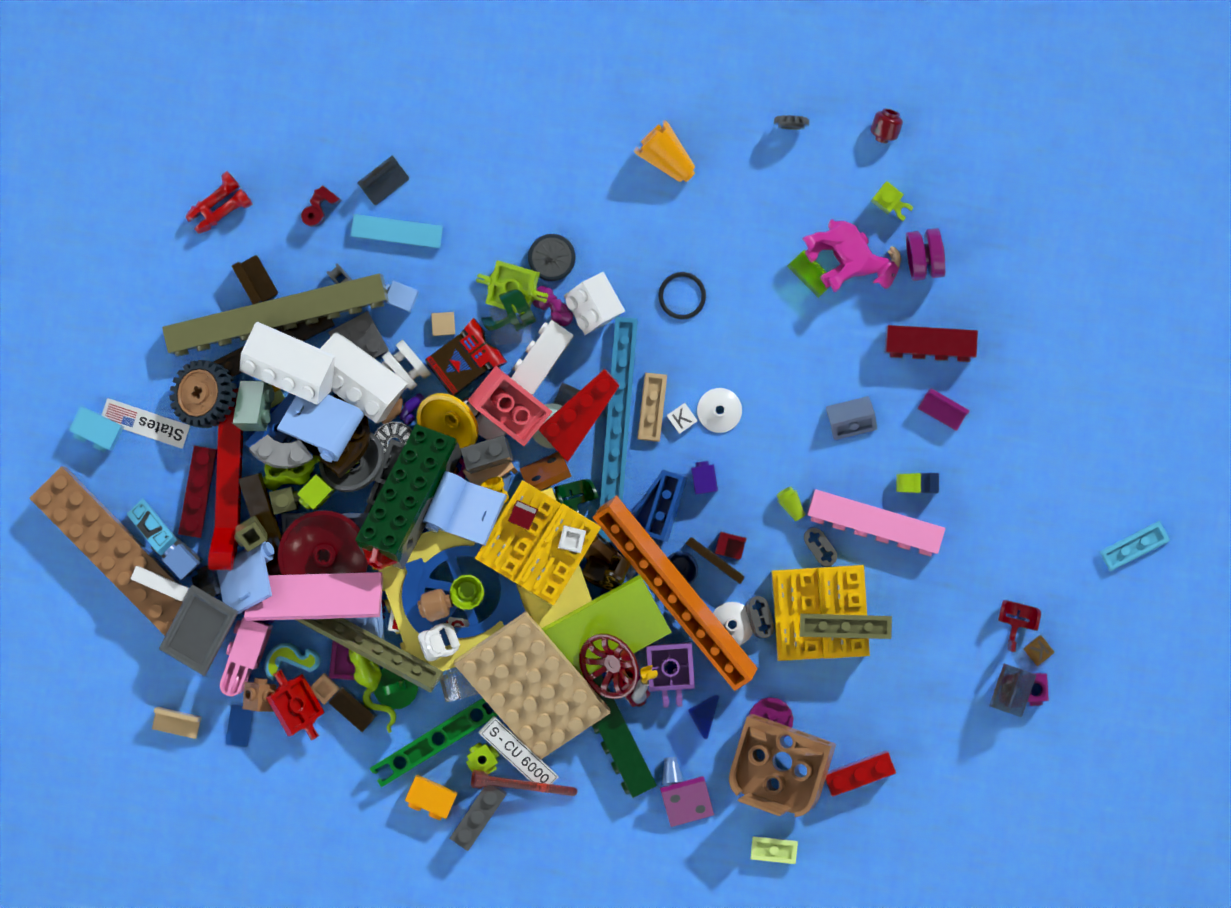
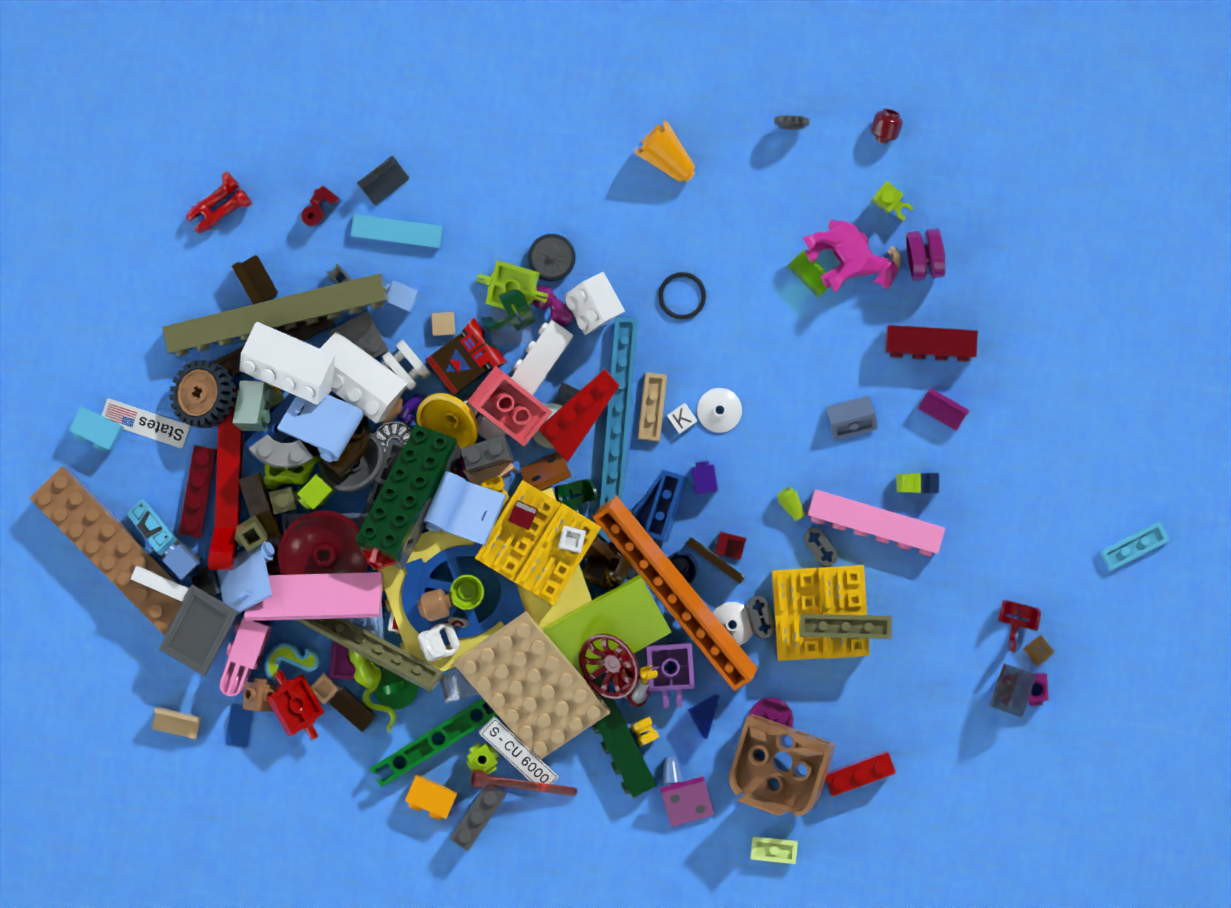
none -> yellow wheel [630,716,660,746]

